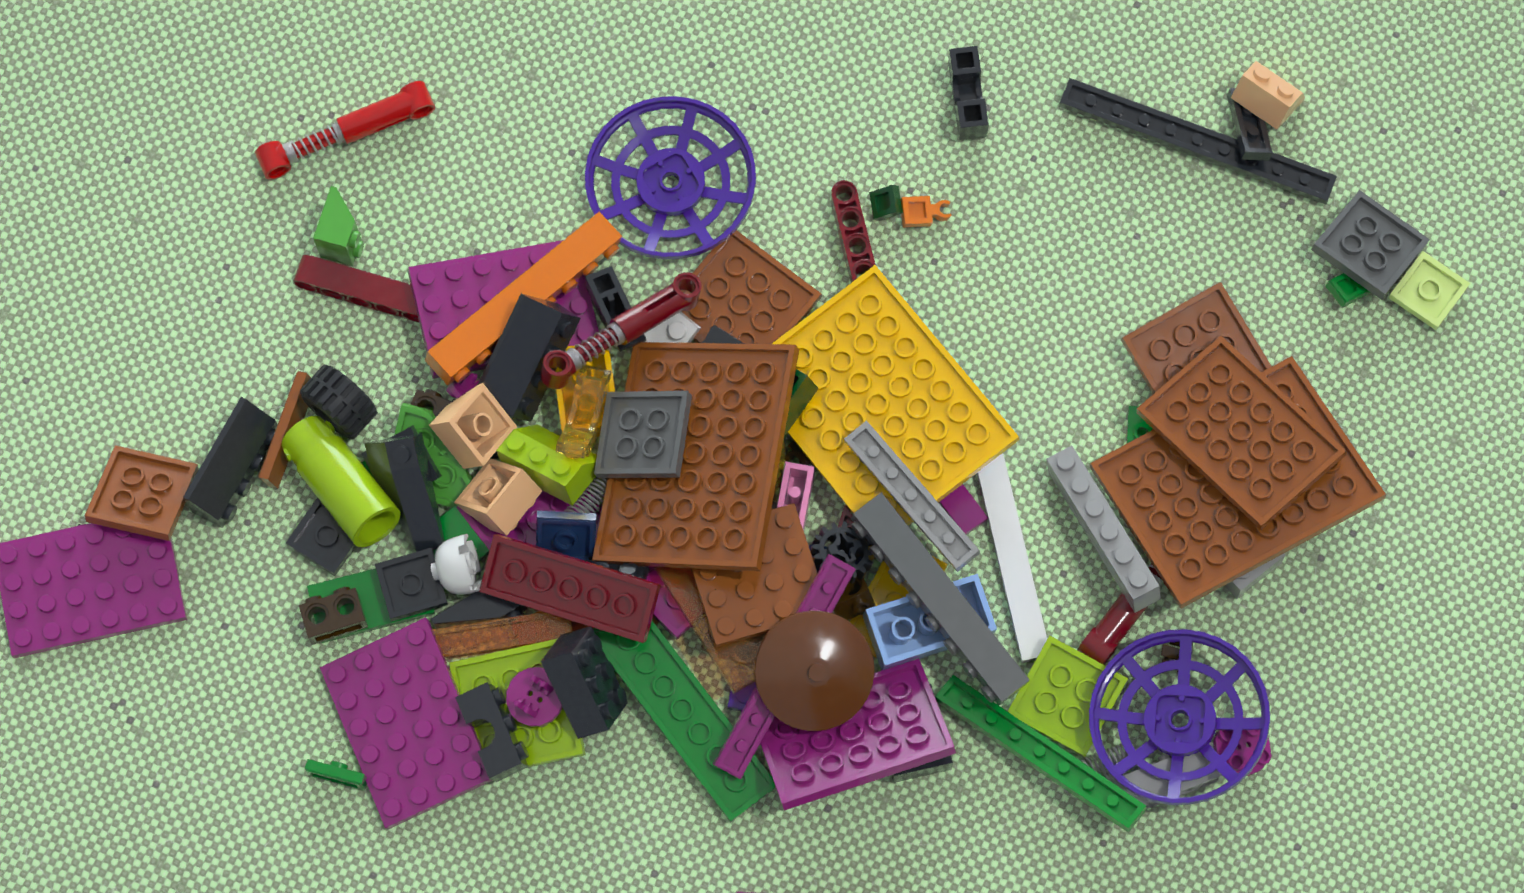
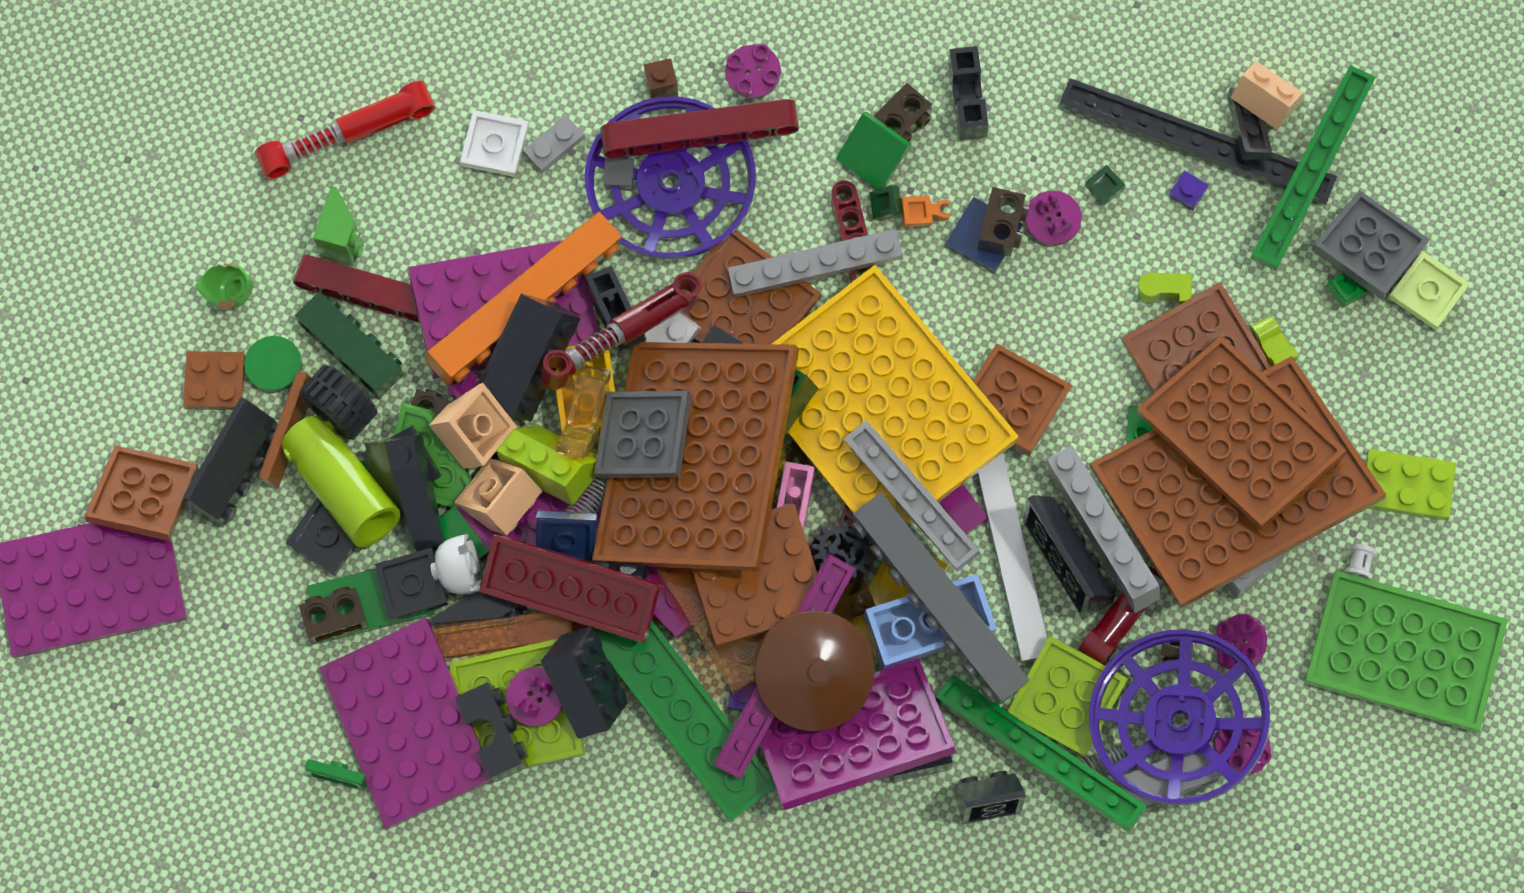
none -> dark orange plate [183,351,246,410]
none -> bright green hair [195,263,254,310]
none -> green tile [244,335,303,393]
none -> dark green brick [295,292,403,399]
none -> white plate [460,110,529,177]
none -> light grey plate [523,115,585,174]
none -> dark red beam [600,99,800,158]
none -> dark grey tile [603,158,634,189]
none -> reddish brown brick [643,58,679,99]
none -> magenta plate [725,44,781,99]
none -> light grey plate [728,229,903,298]
none -> green tile [836,111,911,189]
none -> dark brown brick [873,83,932,142]
none -> dark blue tile [945,197,1023,273]
none -> black slope [955,771,1026,825]
none -> dark orange plate [973,343,1072,457]
none -> dark brown brick [978,187,1029,257]
none -> black slope [1022,495,1116,620]
none -> magenta plate [1025,190,1082,247]
none -> dark green plate [1085,165,1126,206]
none -> lime leg [1138,272,1192,305]
none -> dark purple plate [1169,170,1209,211]
none -> magenta plate [1216,614,1267,670]
none -> lime leg [1249,316,1299,366]
none -> green plate [1251,65,1376,271]
none -> bright green plate [1305,570,1508,733]
none -> white bush [1345,544,1377,580]
none -> lime plate [1366,449,1456,521]

